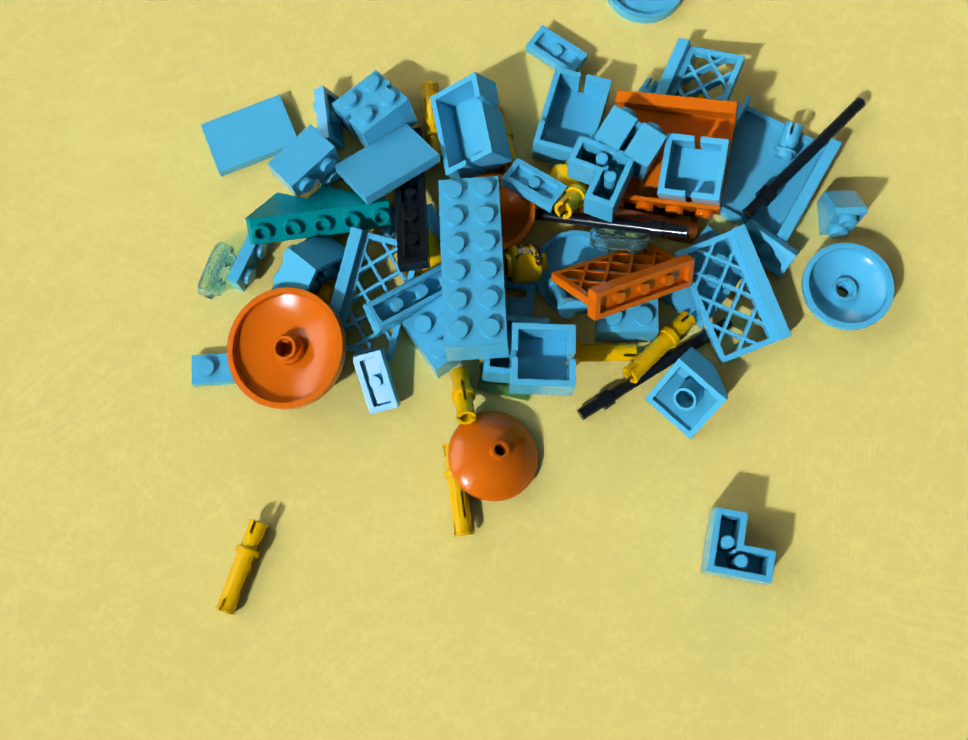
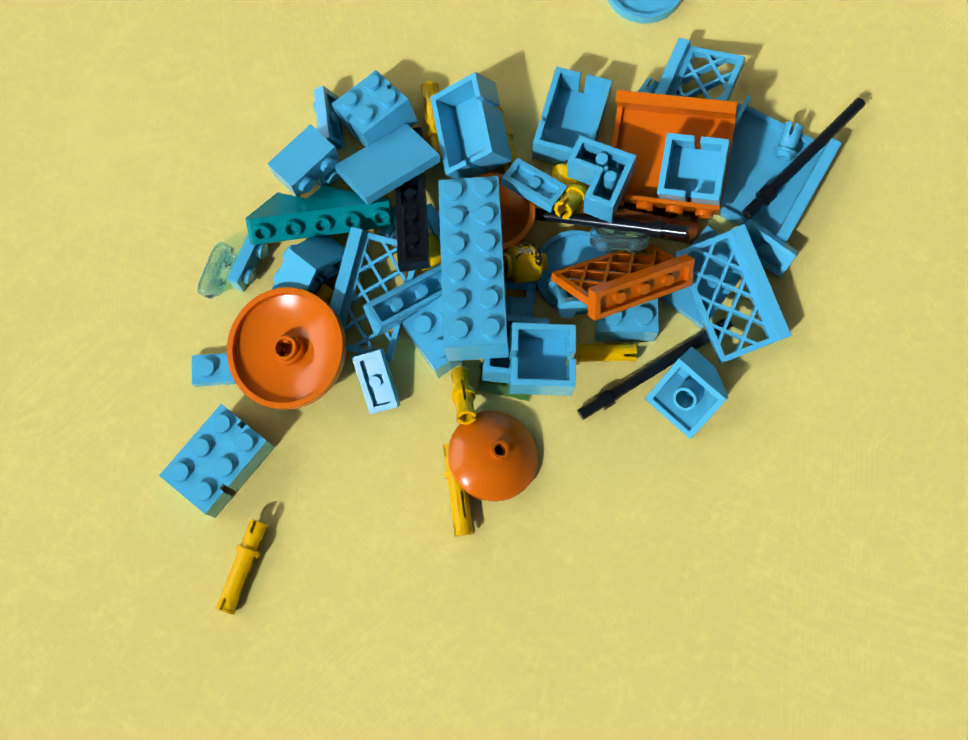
medium azure tile [201,95,297,177] -> none
medium azure plate [526,25,588,72] -> none
medium azure piece [594,105,667,182] -> none
yellow pin [622,311,696,384] -> none
medium azure brick [700,507,776,585] -> none
medium azure dish [801,243,895,331] -> none
medium azure slope [817,190,867,238] -> none
none -> medium azure piece [159,404,275,518]

